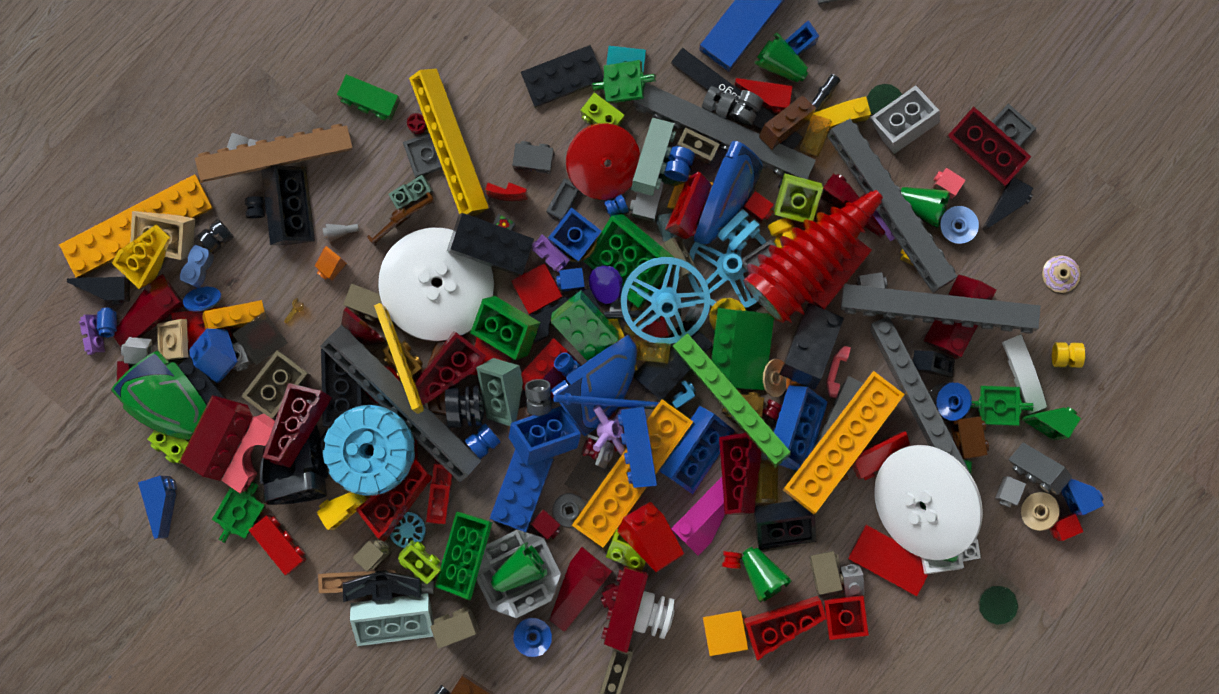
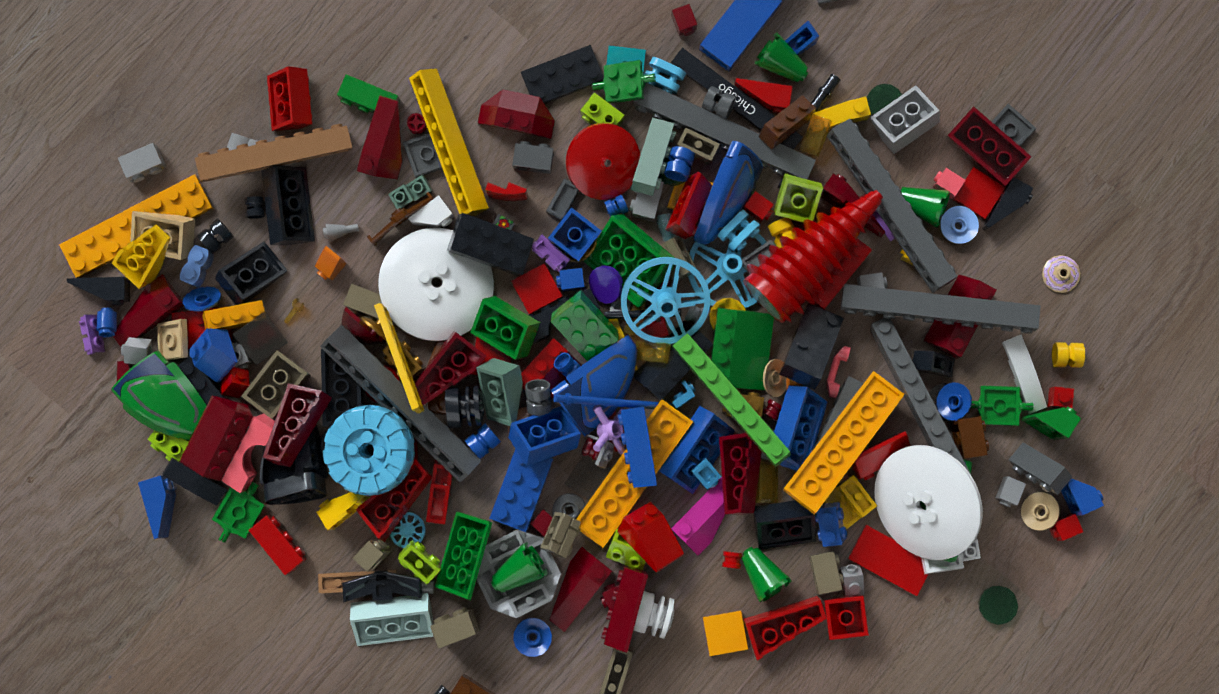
dark grey wheel [730,90,764,126] -> none
none -> light grey brick [118,143,166,182]
none -> black slope [162,458,227,506]
none -> black slope [215,241,288,305]
none -> red brick [221,367,250,398]
none -> red slope [267,66,312,131]
none -> dark red wedge [357,96,403,180]
none -> pearl gold dish [361,317,387,341]
none -> white slope [408,195,454,228]
none -> dark red wedge [478,89,555,139]
none -> dark tan brick [540,512,581,559]
none -> medium azure brick [644,57,686,94]
none -> dark red brick [671,4,697,36]
none -> dark azure bracket [691,458,722,489]
none -> blue brick [815,502,847,547]
none -> yellow slope [824,475,877,529]
none -> red tile [952,167,1006,220]
none -> red brick [1047,386,1074,408]

